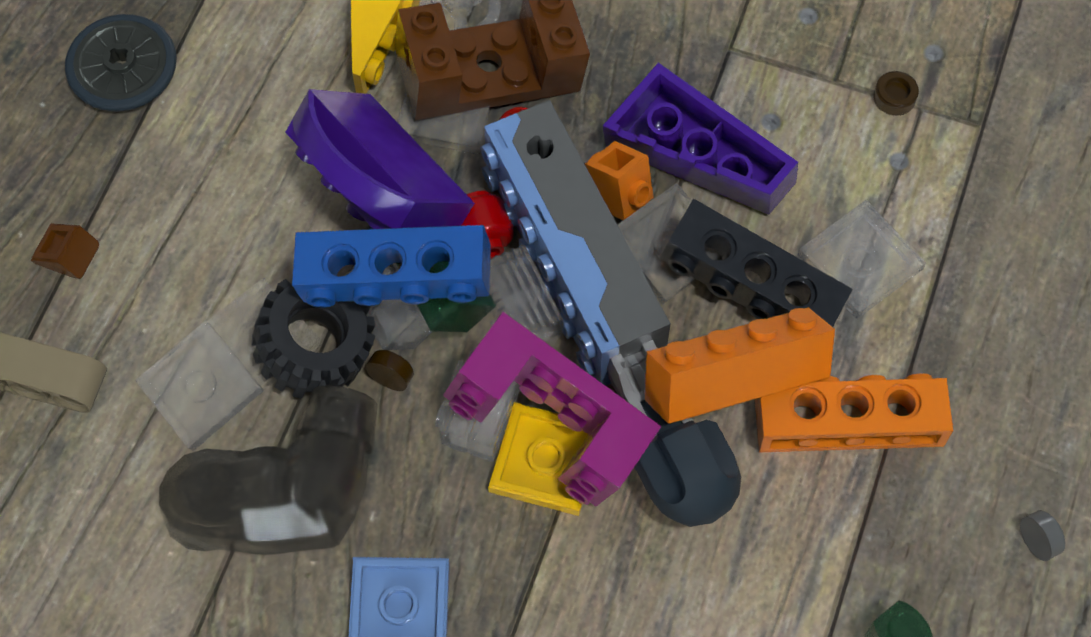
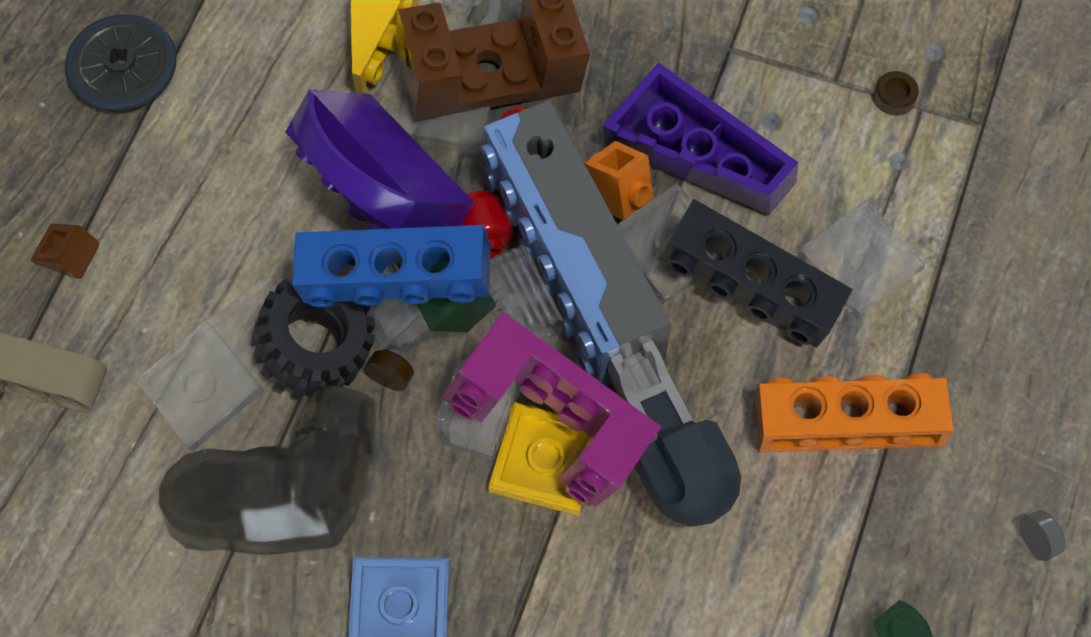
orange brick [645,307,835,424] -> none

